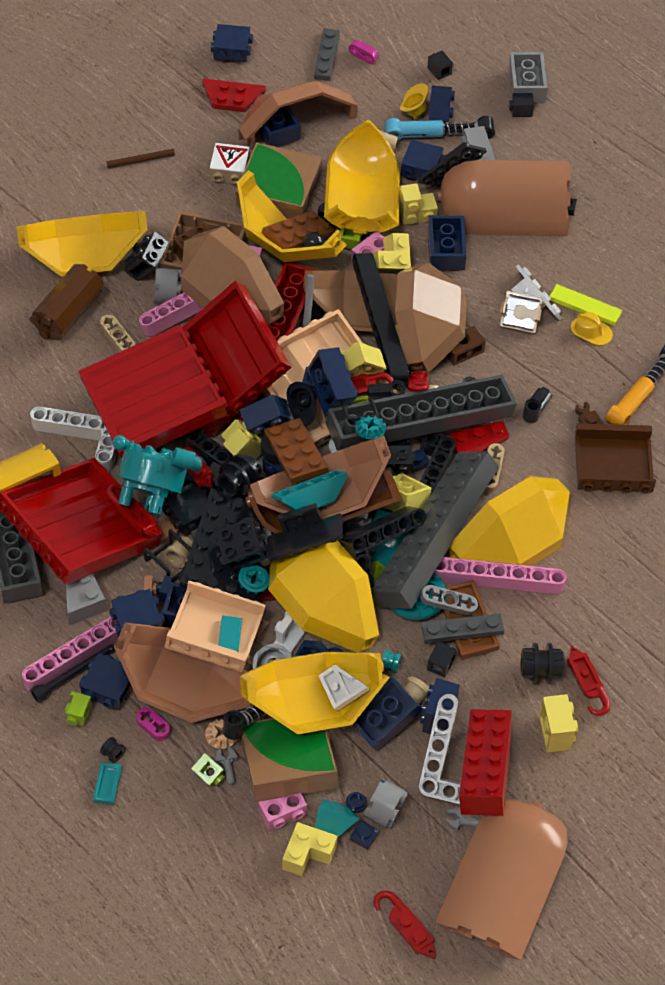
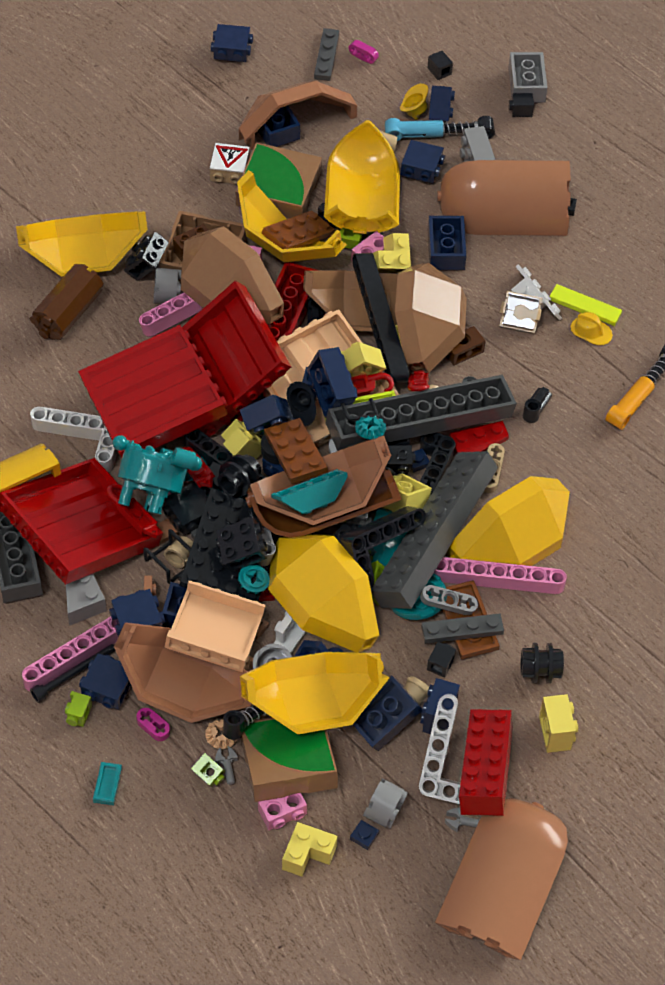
tan beam [100,315,136,352] -> none
black wheel [100,737,126,763] -> none
reddish brown bar [106,149,175,168] -> none
dark blue plate [156,575,172,603] -> none
red wing [202,78,266,113] -> none
teal tile [218,615,242,652] -> none
black bracket [266,503,343,561] -> none
black piece [303,232,325,247] -> none
light grey bar [303,274,315,328] -> none
teal slope [315,799,360,838] -> none
white wing [318,665,370,711] -> none
dark blue plate [346,792,367,813] -> none
black piece [367,380,406,400] -> none
red plate [373,890,435,959] -> none
teal wheel [382,650,402,673] -> none
light yellow brick [399,184,438,225] -> none
black bracket [417,142,487,188] -> none
red plate [567,645,611,716] -> none
reddish brown plate [575,402,603,424] -> none
reddish brown panel [575,423,656,493] -> none

